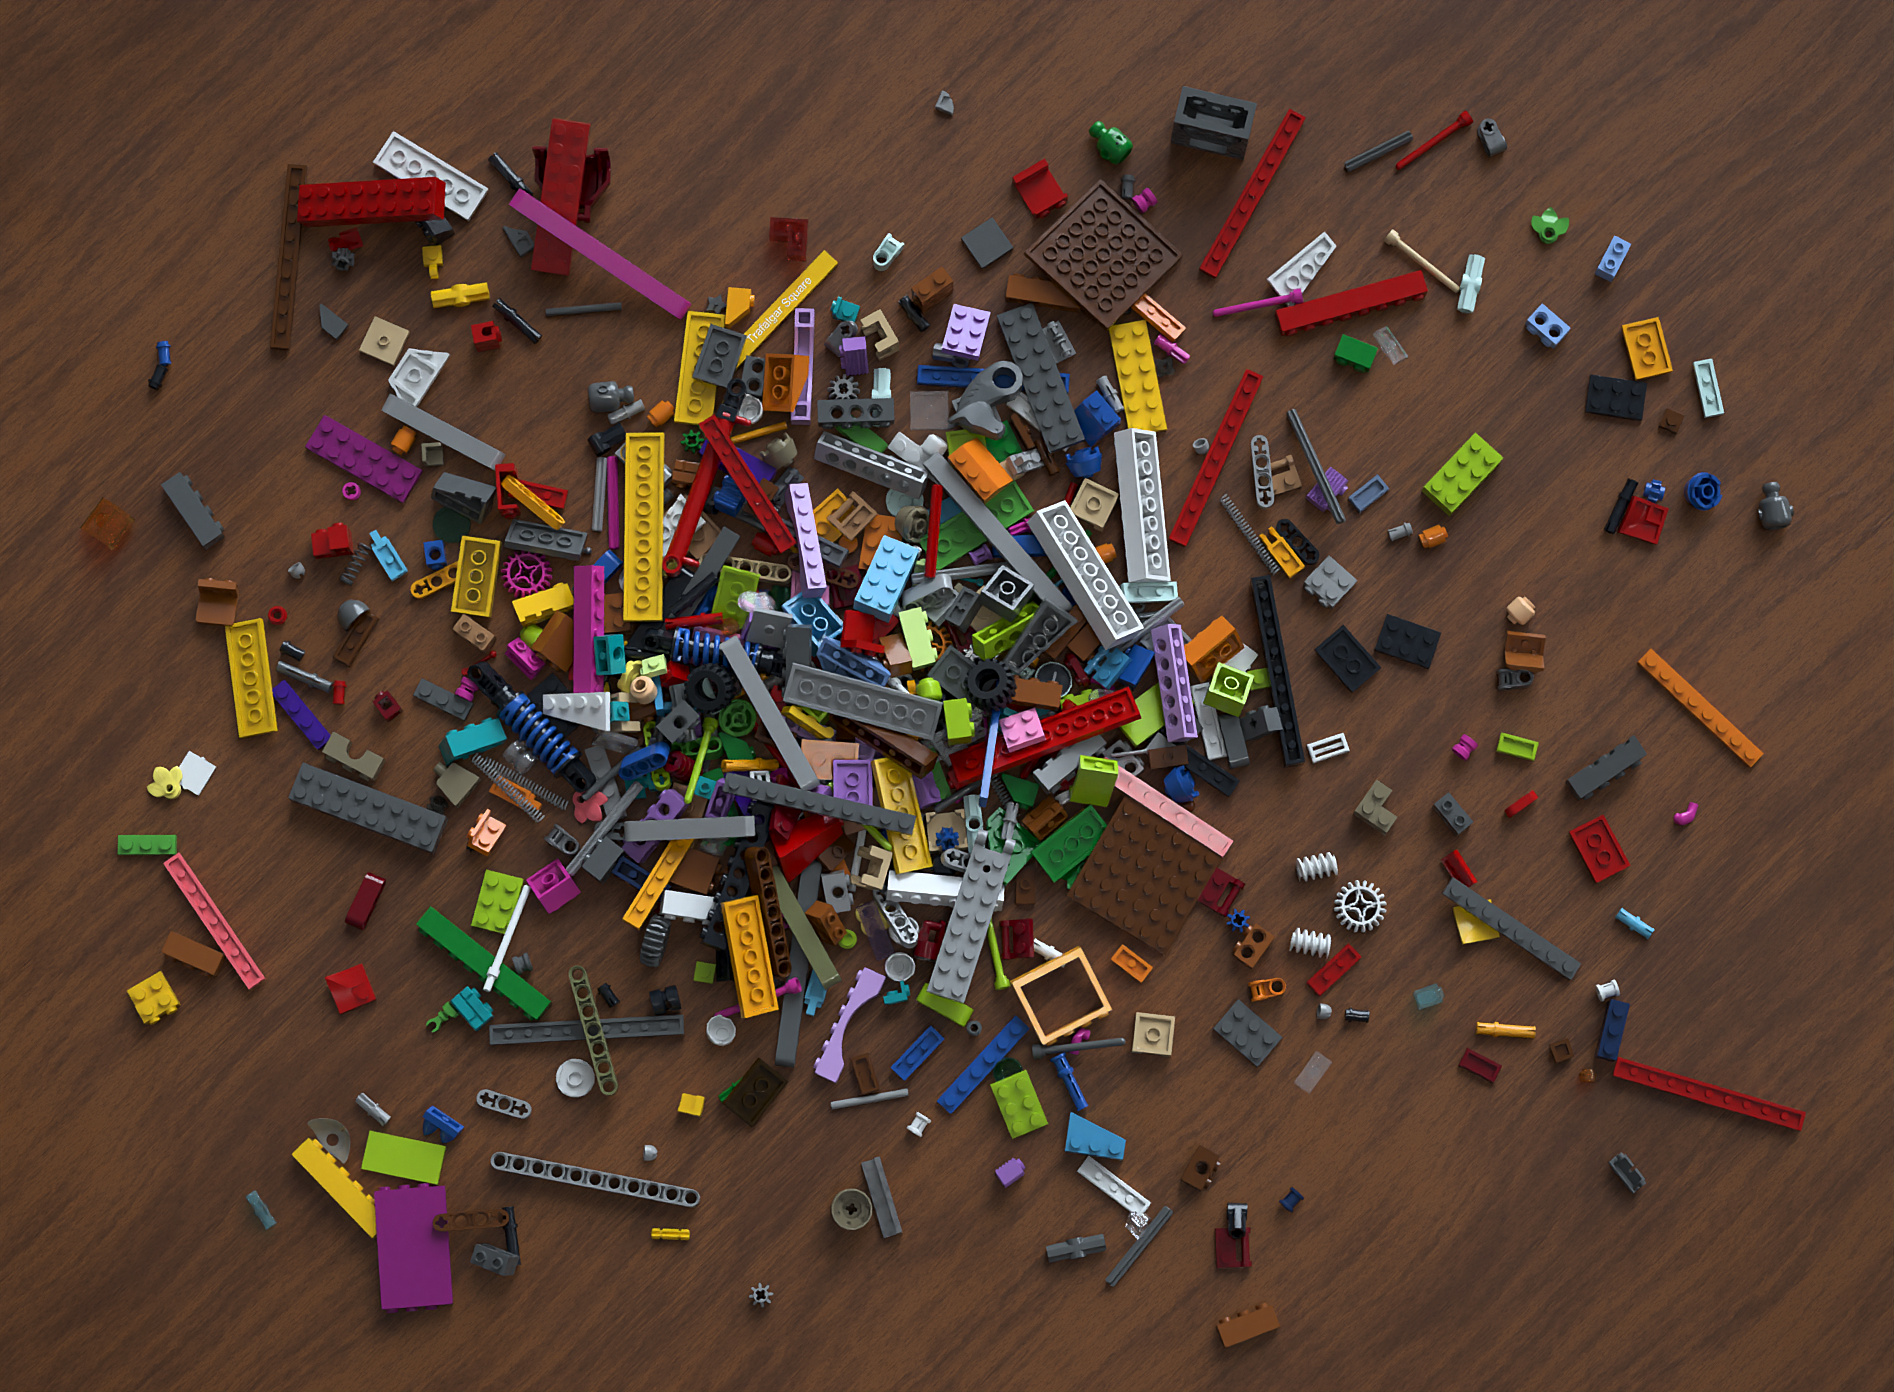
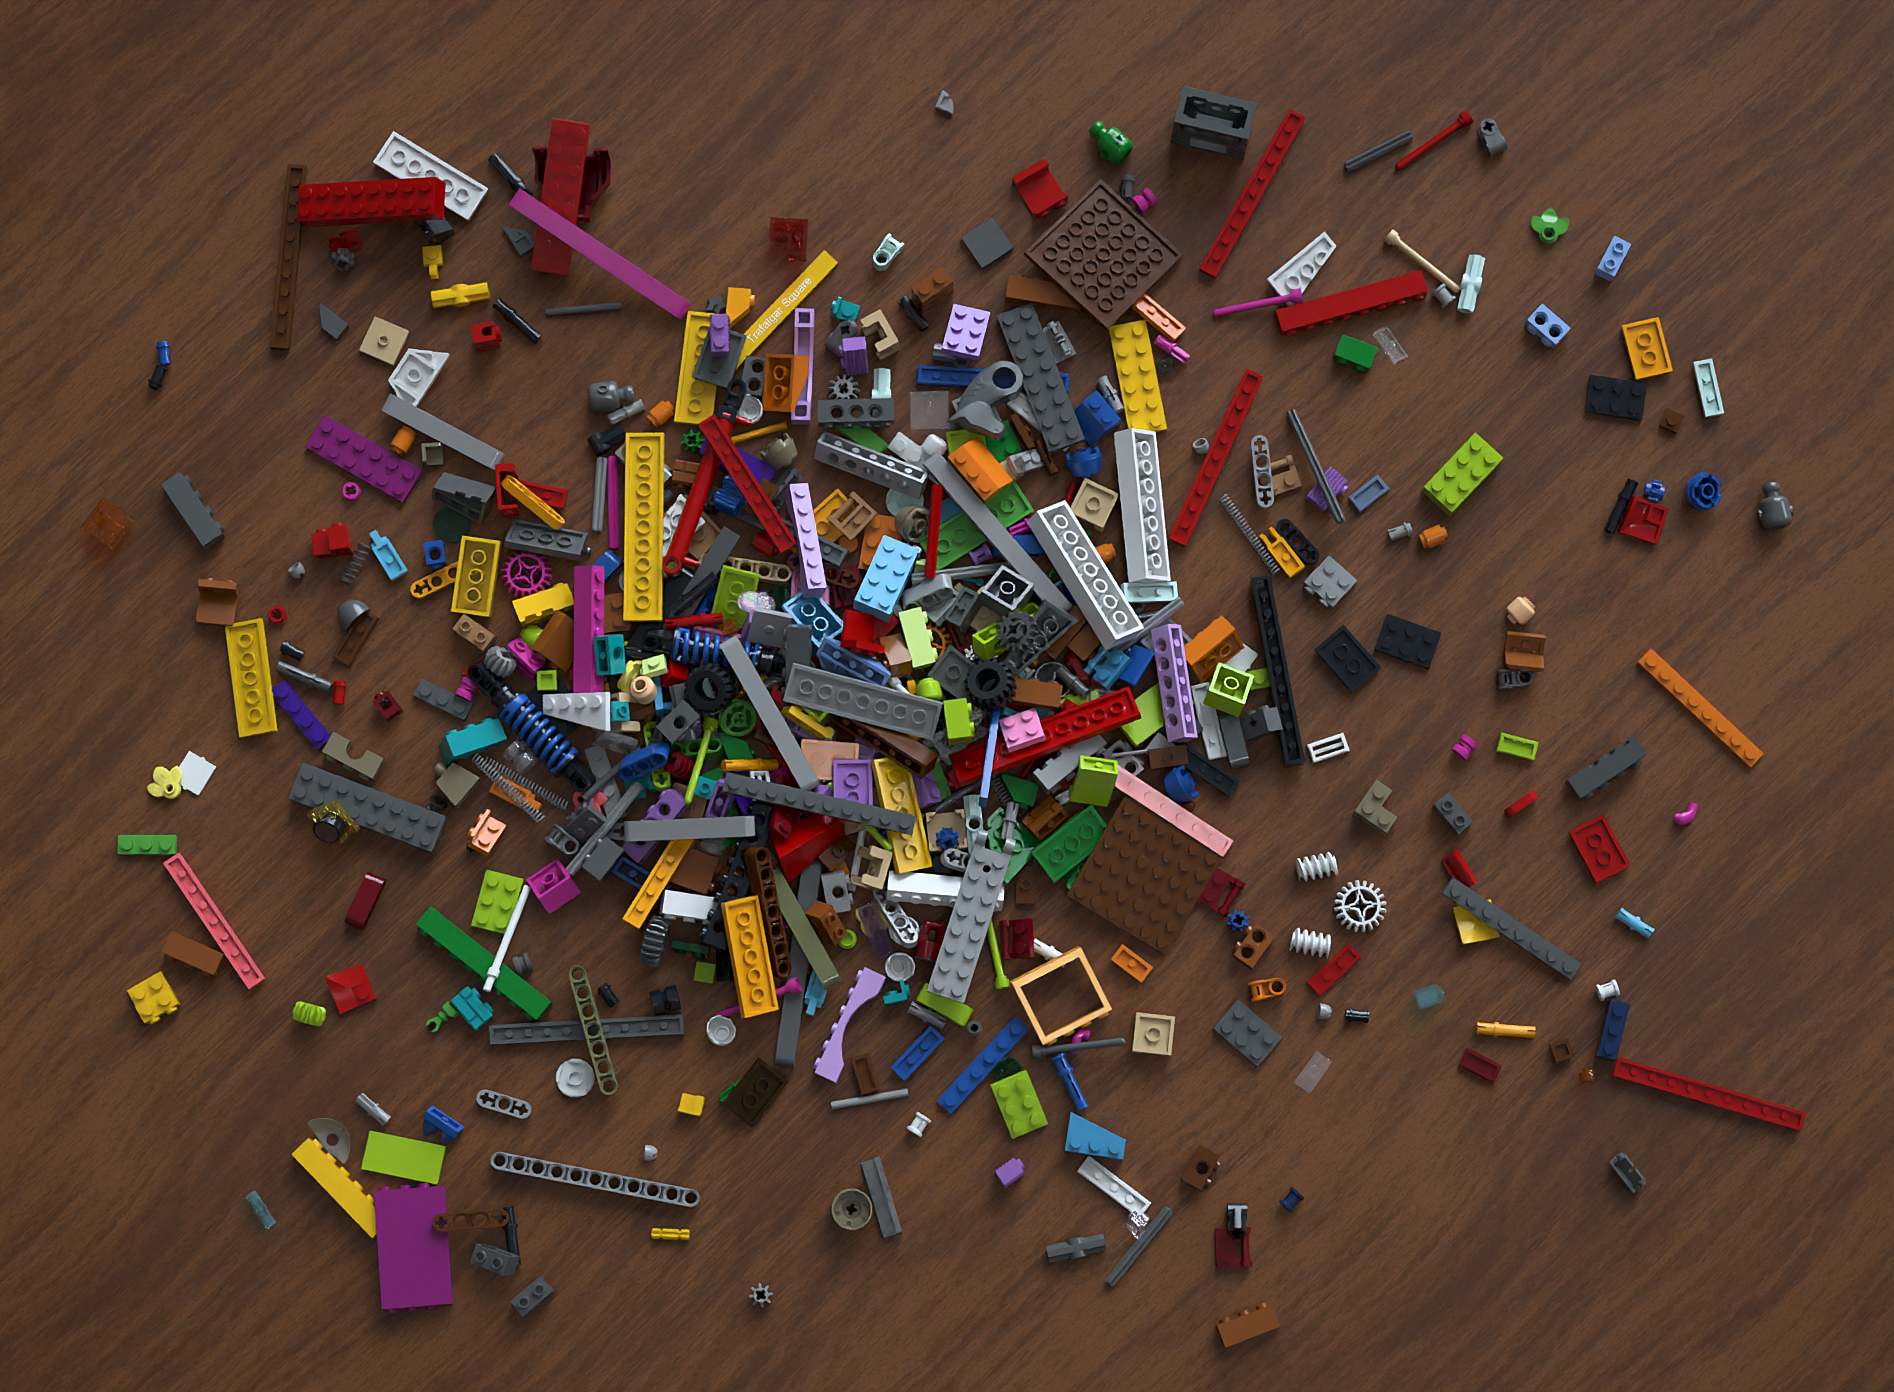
none -> lime gear [292,1001,326,1026]
none -> piece [306,800,359,846]
none -> light grey gear [484,646,517,678]
none -> dark grey brick [510,1276,555,1317]
none -> lime plate [537,670,557,691]
none -> dark grey bracket [564,798,607,843]
none -> dark green plate [671,940,711,960]
none -> medium lavender brick [710,314,731,357]
none -> light grey pin [907,1001,947,1029]
none -> dark grey gear [996,610,1038,653]
none -> dark grey pin [1055,666,1091,699]
none -> light grey bush [1431,283,1456,309]

